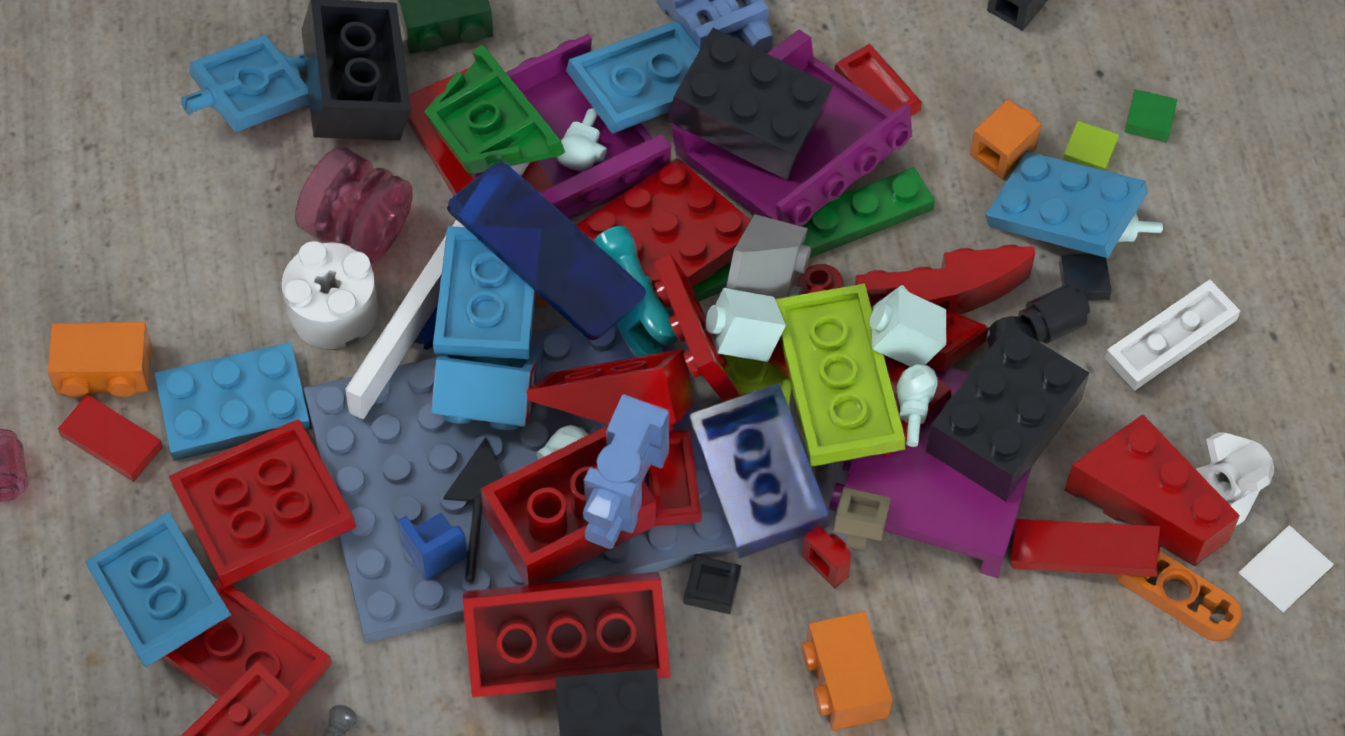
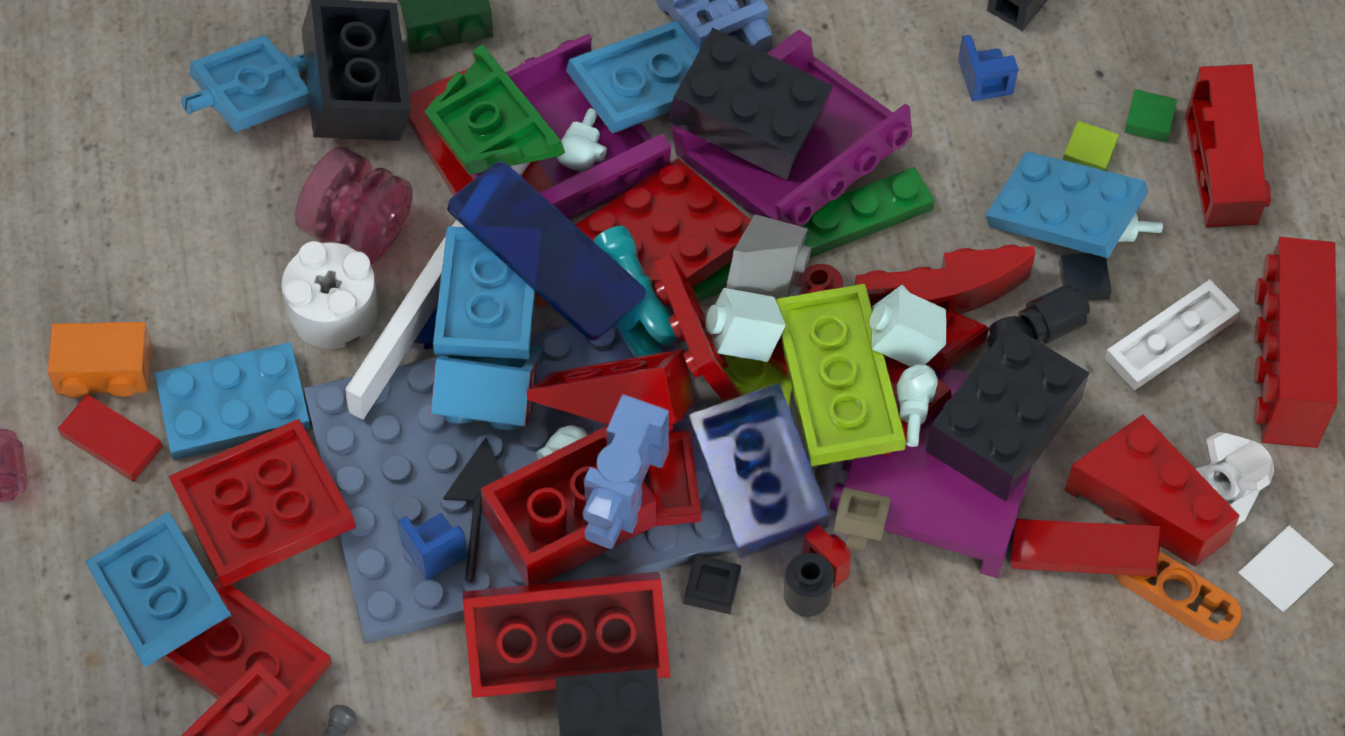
orange brick [801,611,893,731] -> none
red tile [834,43,922,116] -> none
orange brick [969,99,1042,180] -> none
none -> black brick [783,553,834,617]
none -> blue panel [958,35,1018,101]
none -> red wedge [1184,64,1271,228]
none -> red brick [1254,237,1338,448]

